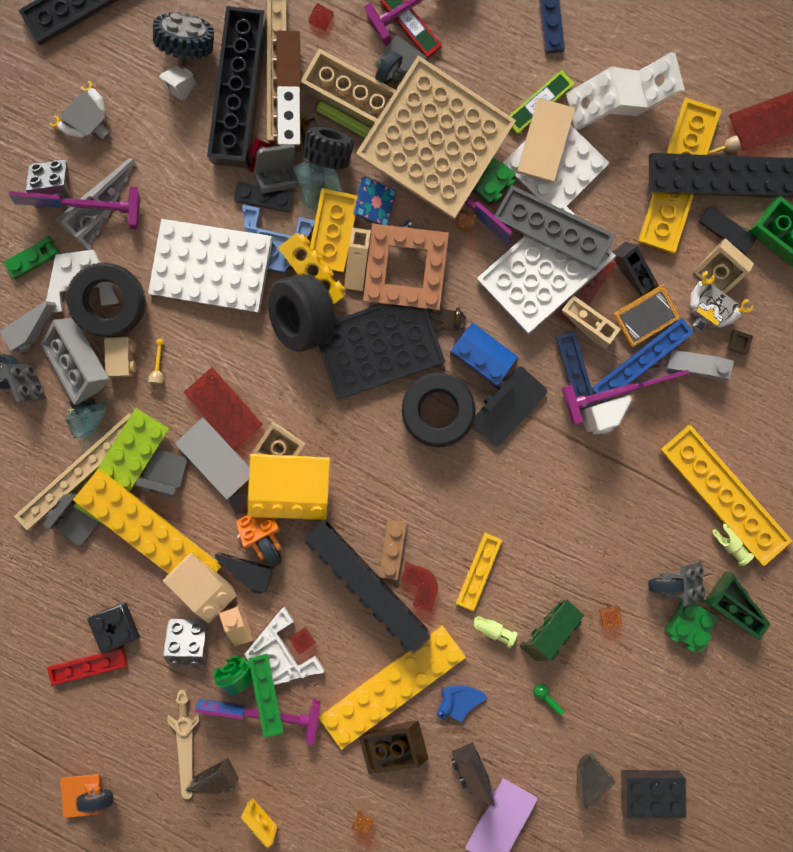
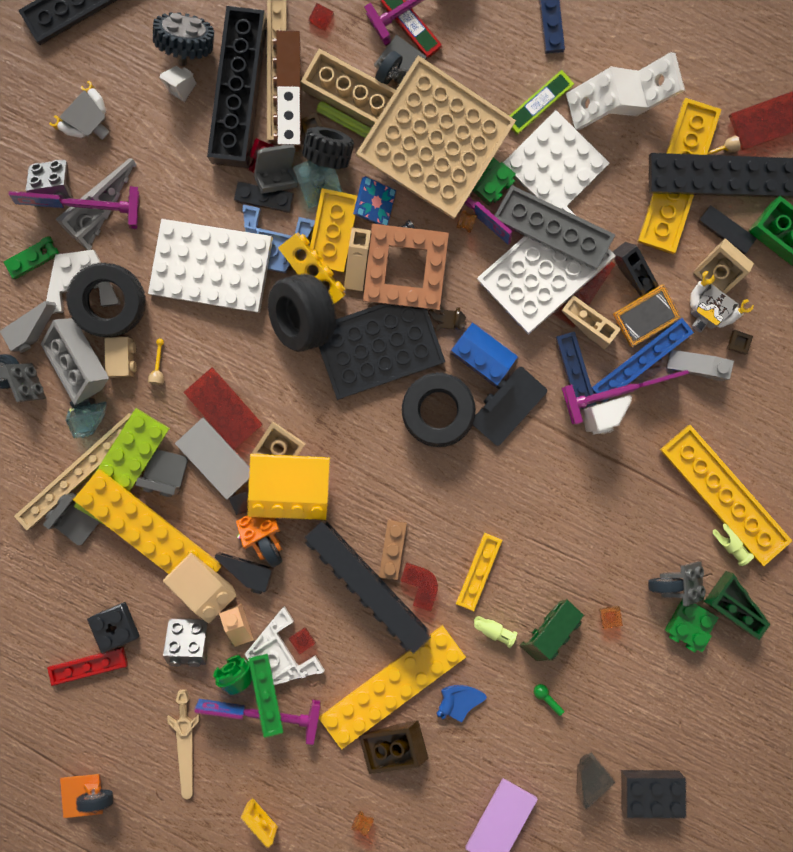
clear smoke slope [185,758,239,794] -> none
black slope [451,742,497,808] -> none
tan tile [517,98,575,183] -> none

